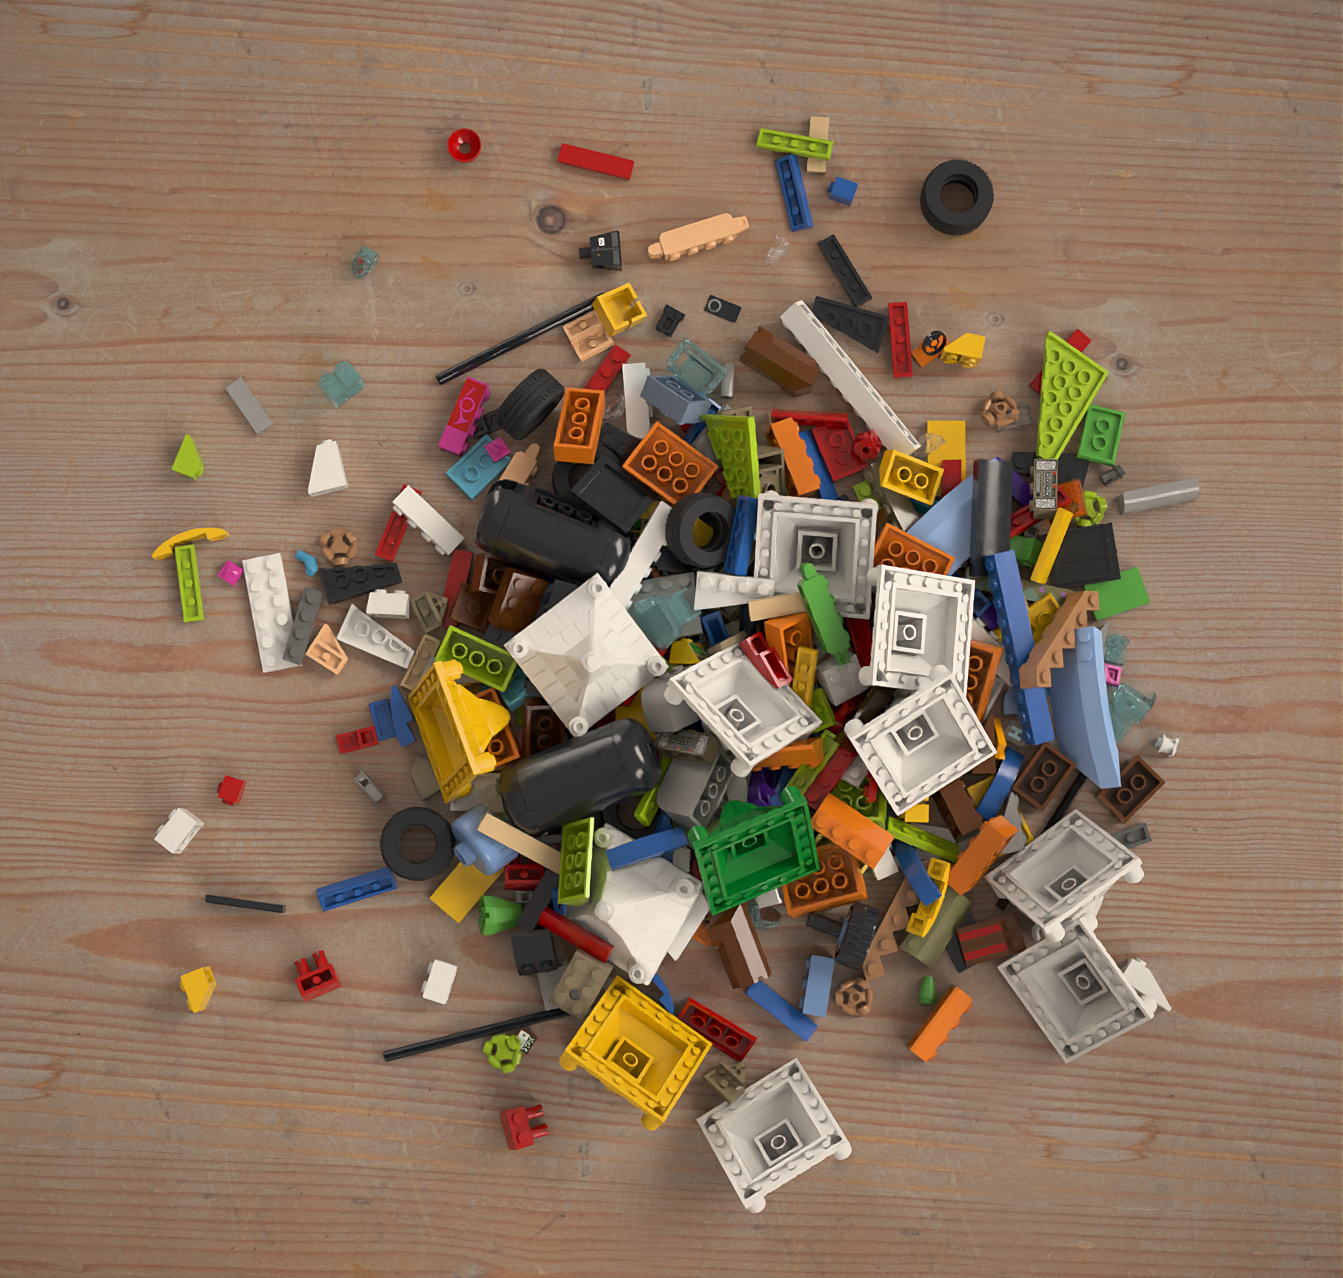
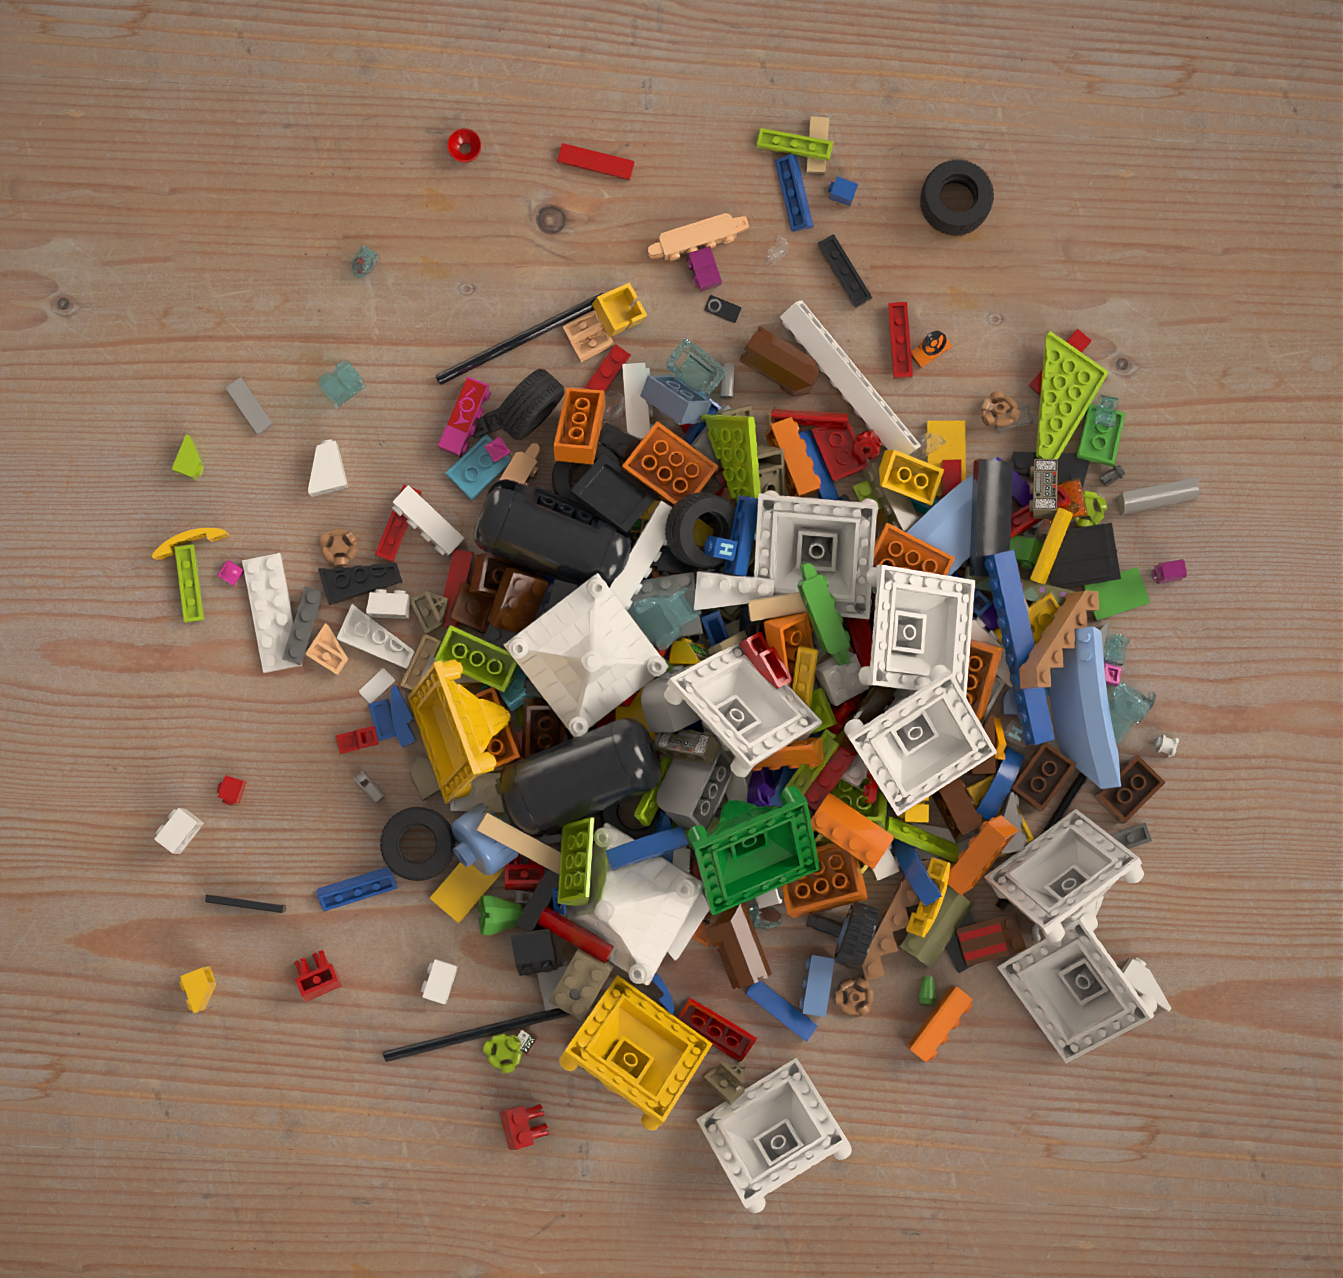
dark azure arm [295,550,318,576] -> none
black torso [579,231,622,271] -> none
black piece [655,304,686,338] -> none
black wing [812,296,889,354] -> none
yellow slope [939,333,985,368] -> none
none -> white sticker [359,668,395,703]
none -> magenta brick [686,246,722,292]
none -> blue brick [705,535,738,561]
none -> clear light blue bracket [1095,395,1119,427]
none -> magenta brick [1152,559,1187,584]

